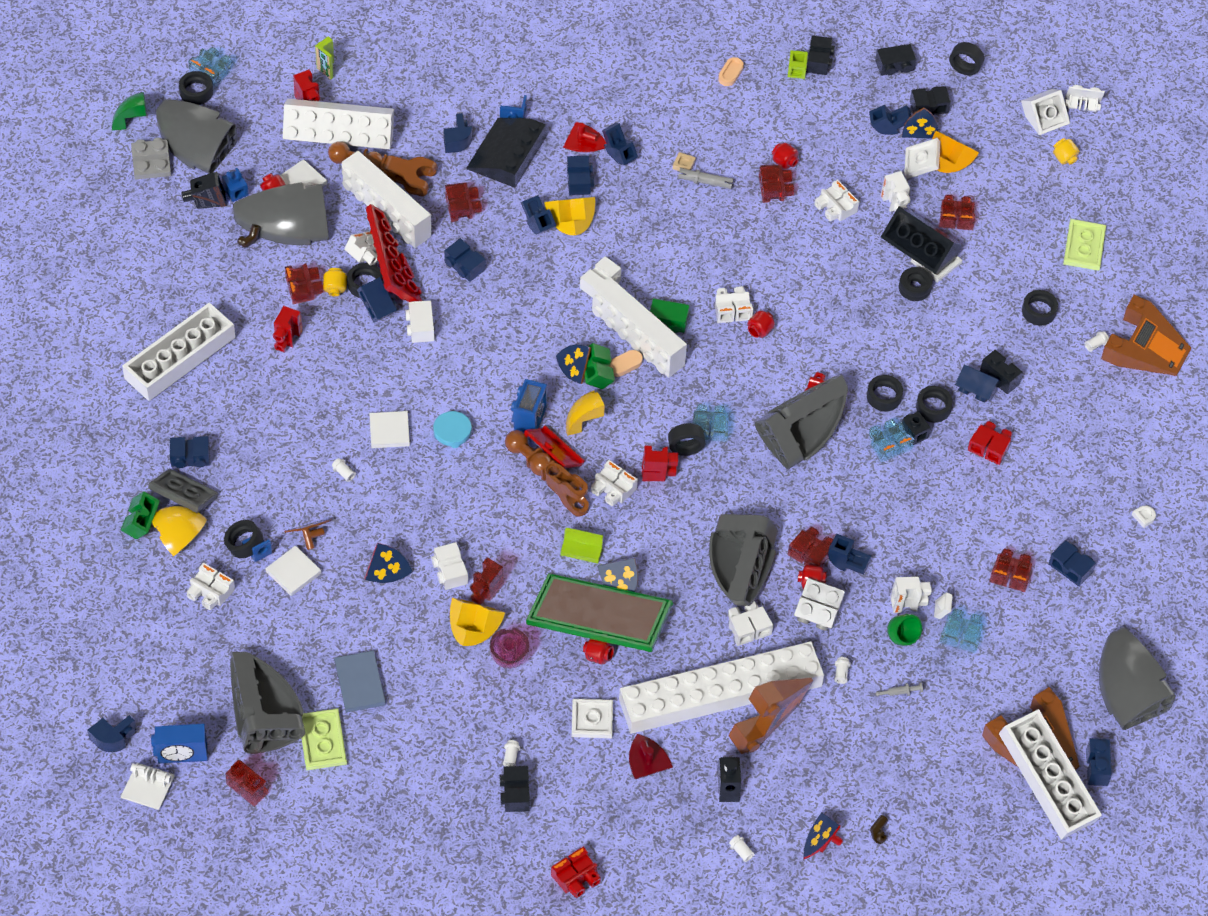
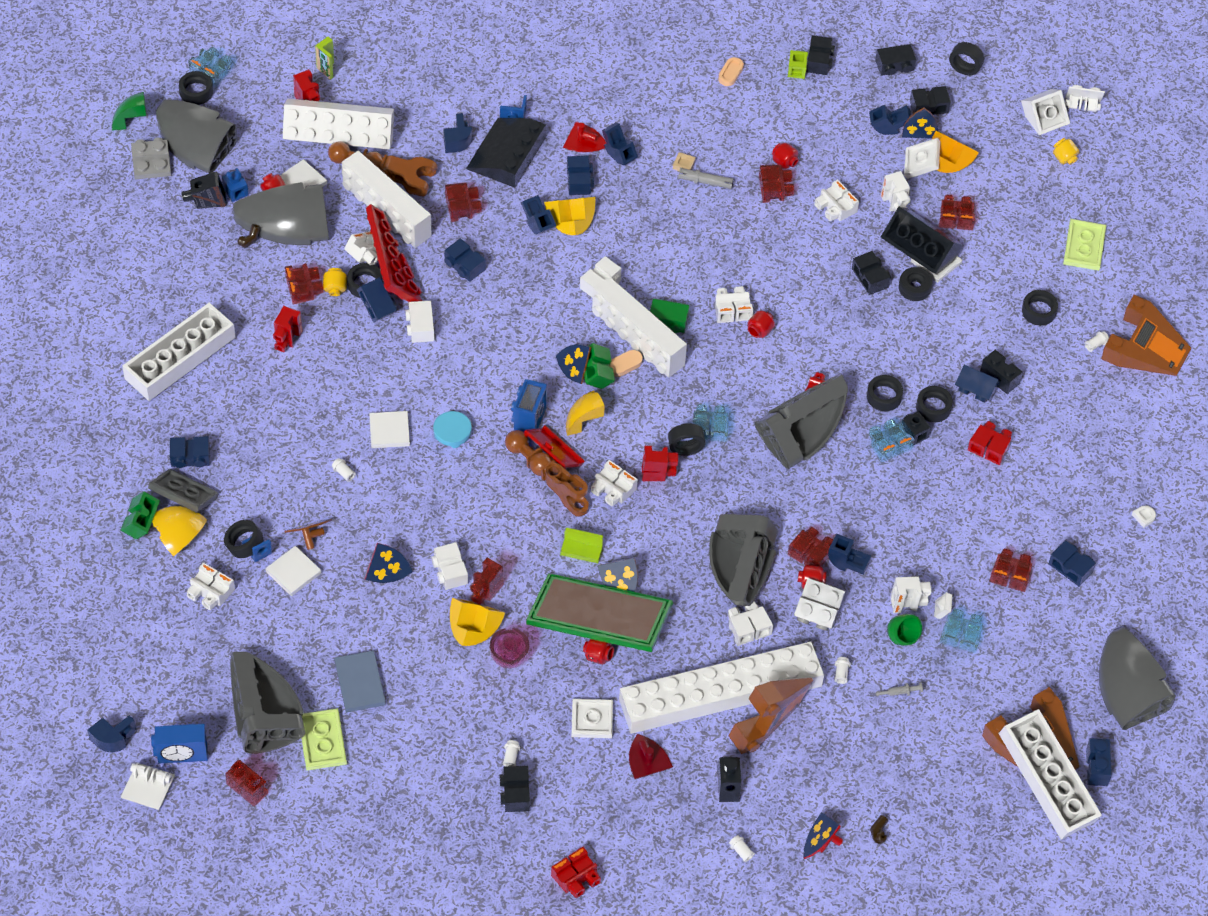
none -> black brick [852,251,891,295]

